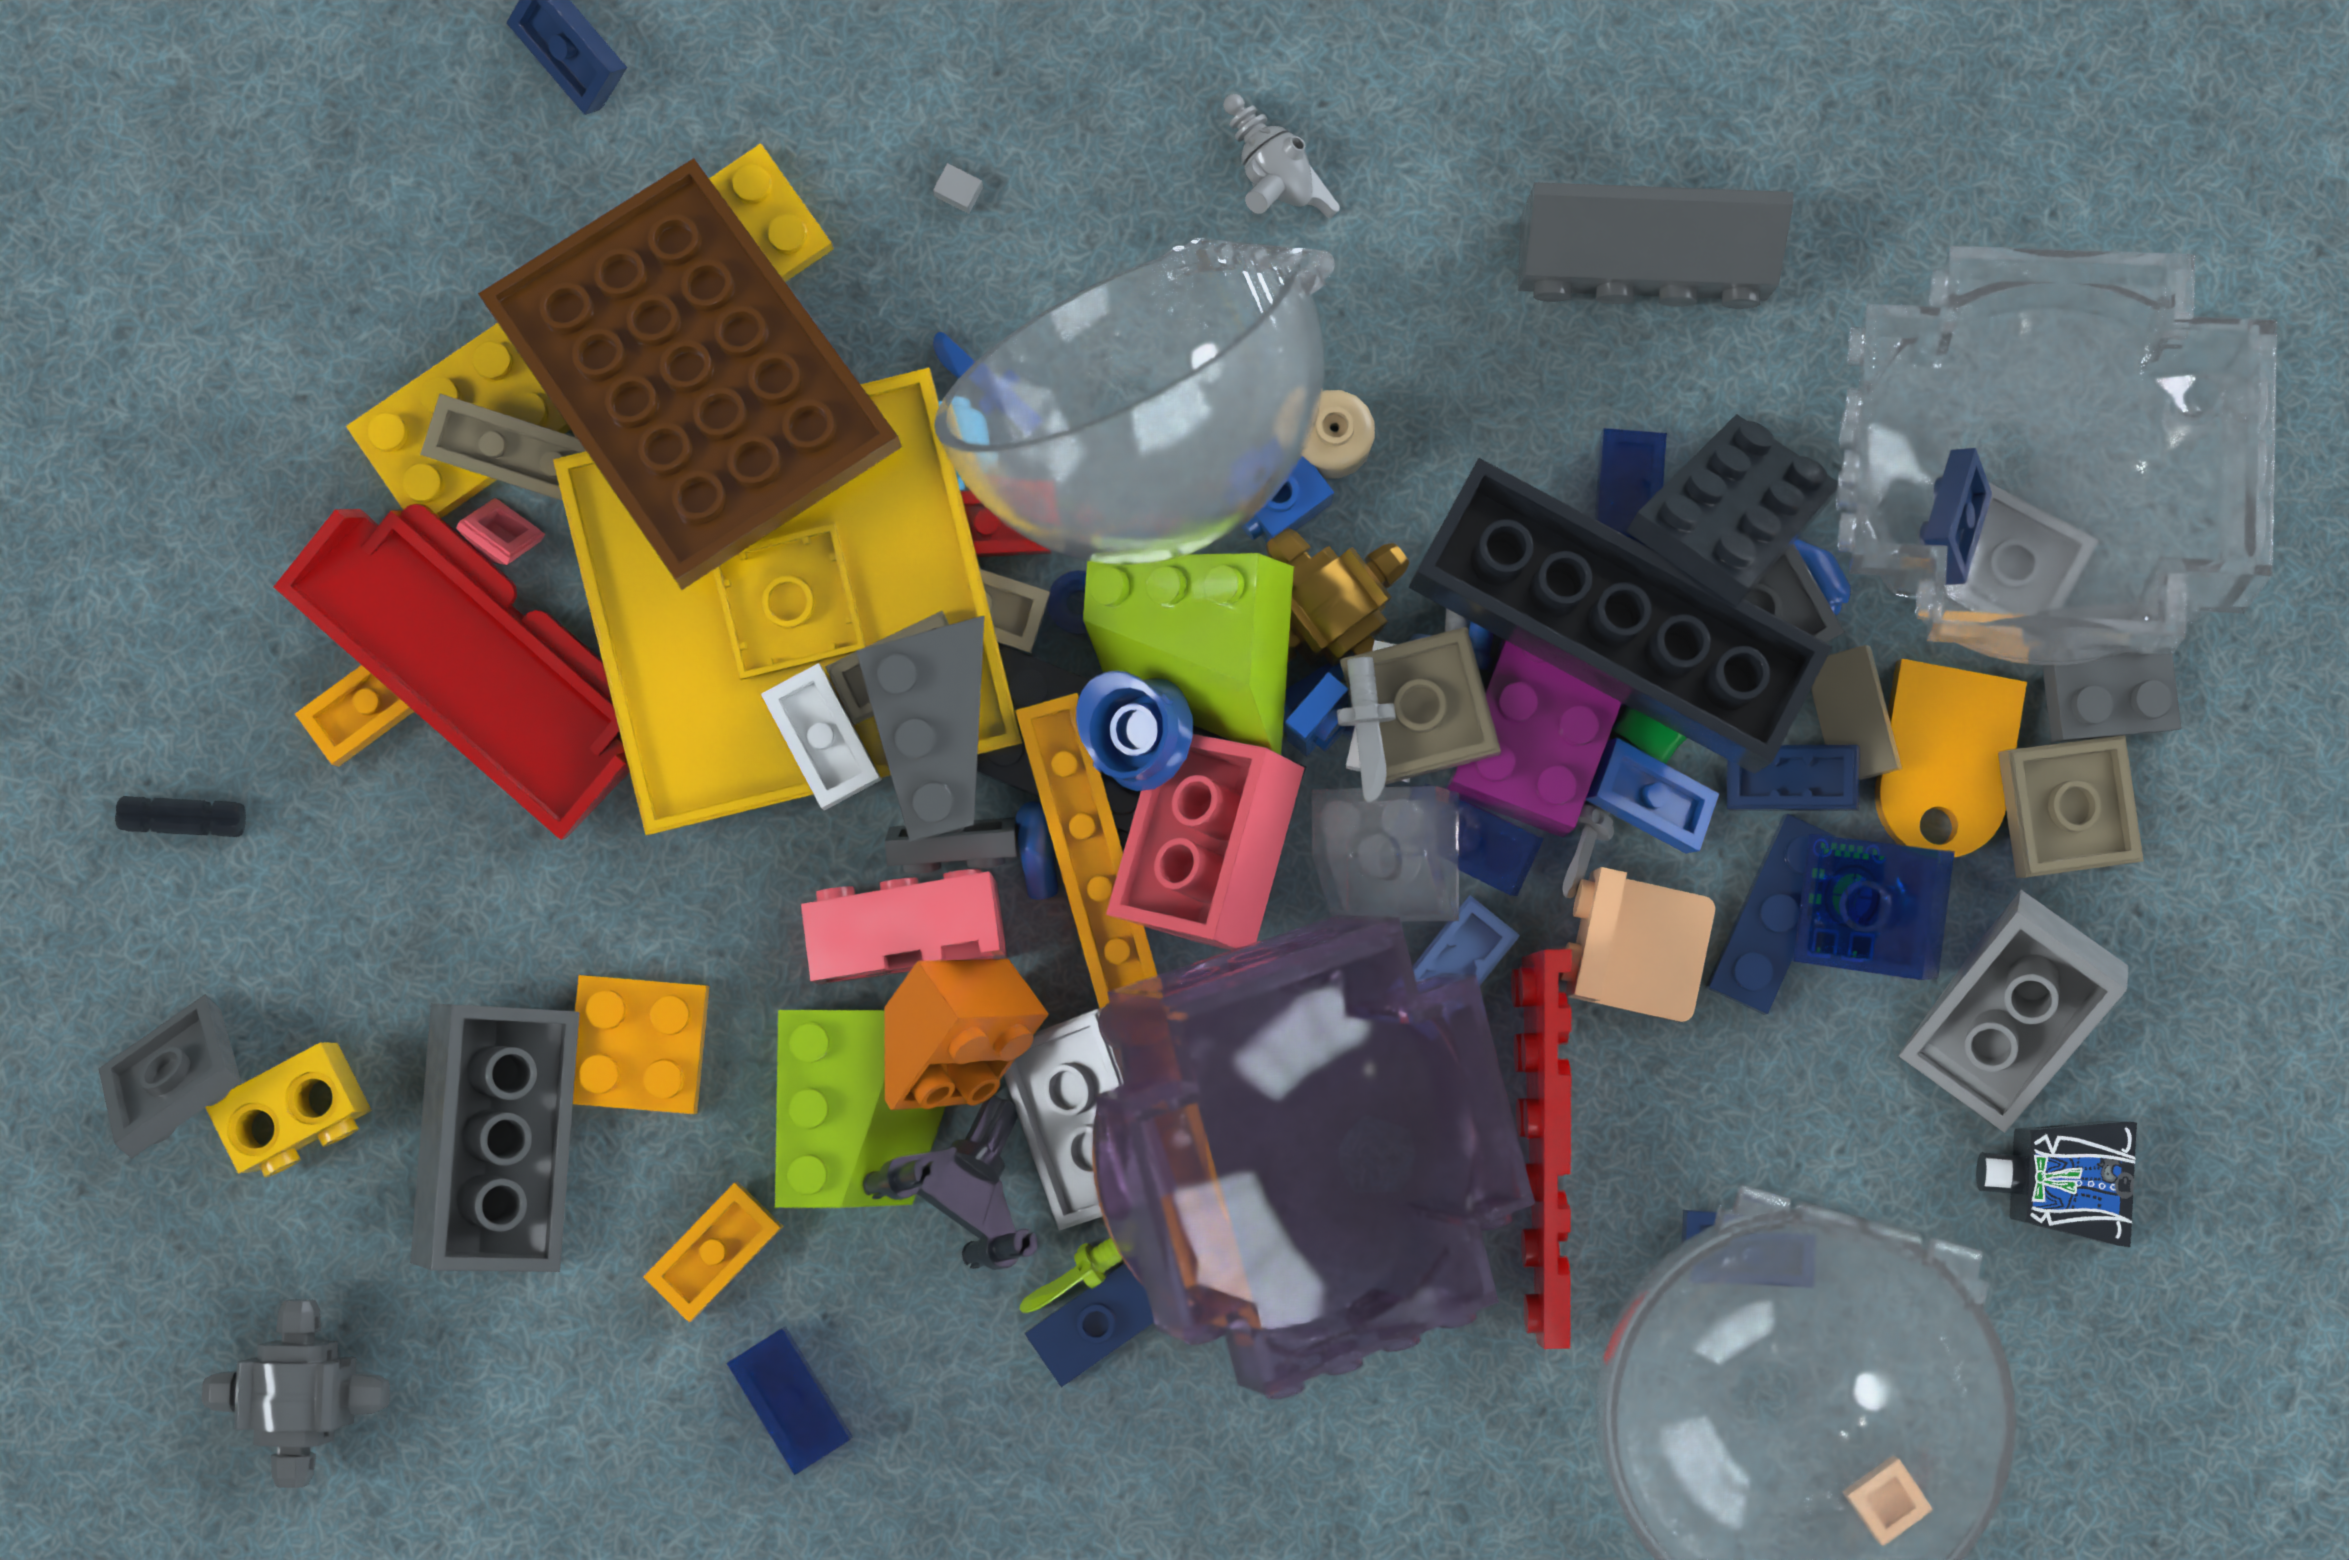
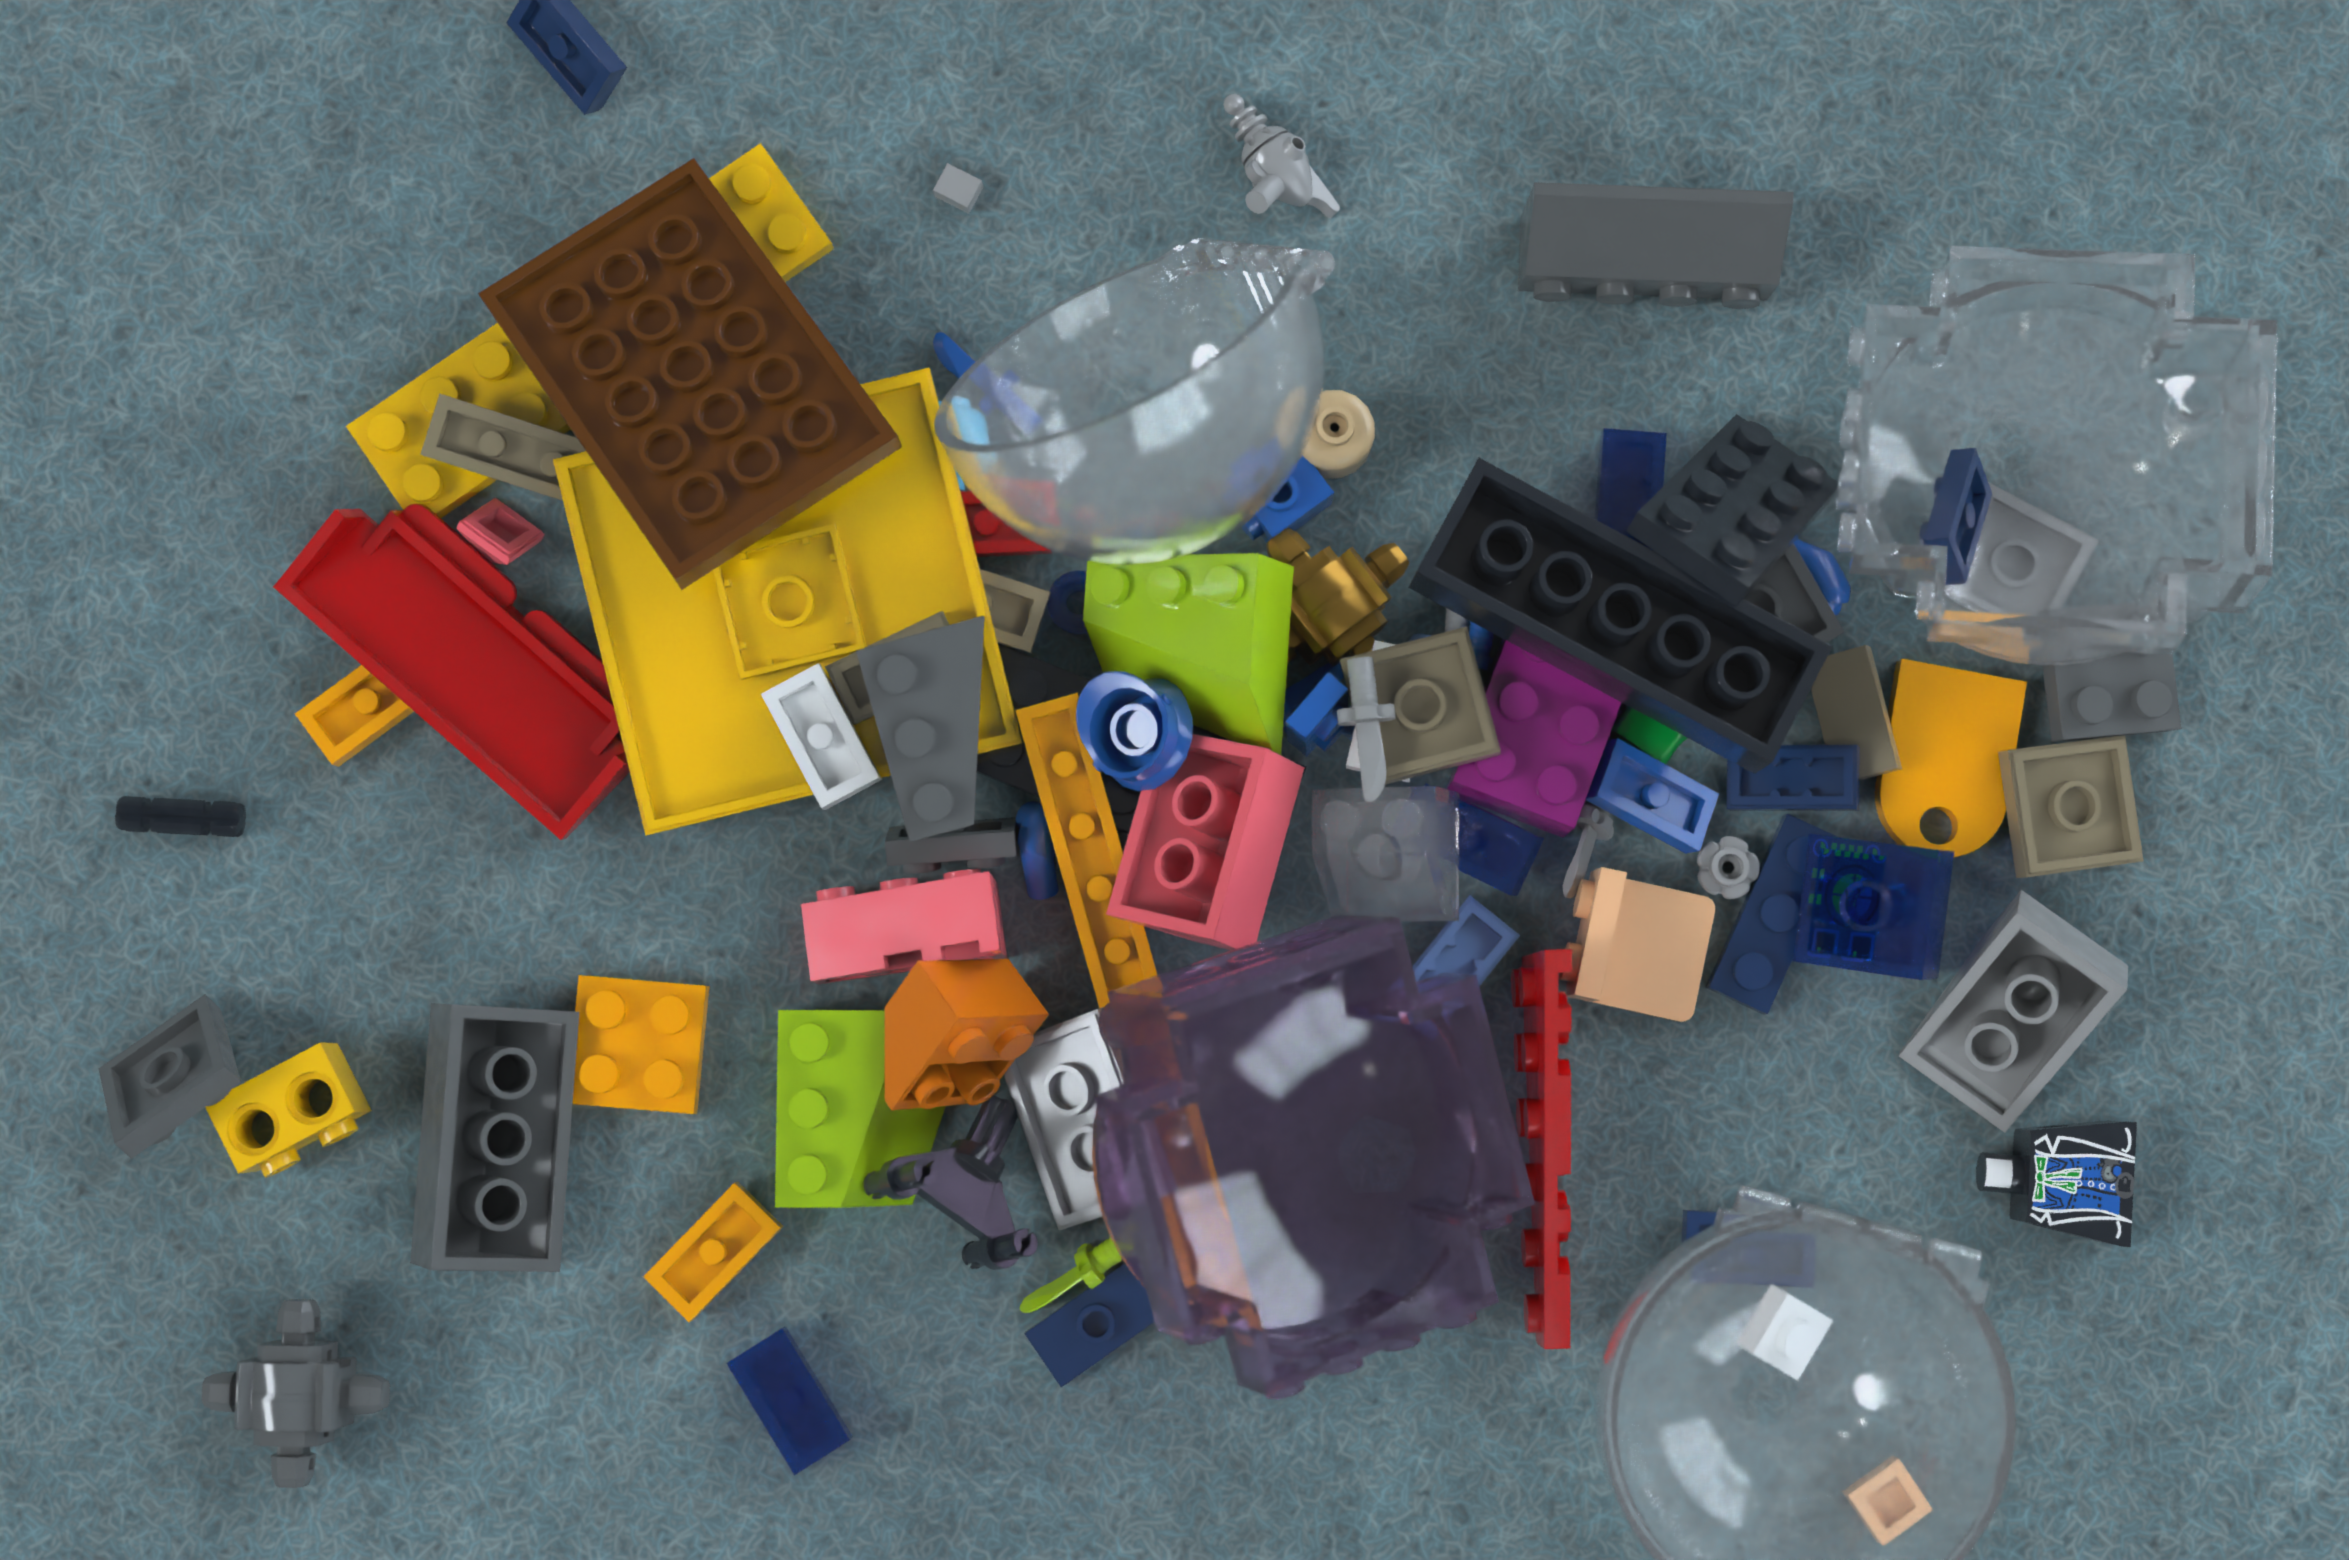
none -> light grey plate [1697,836,1760,899]
none -> white plate [1736,1283,1833,1380]

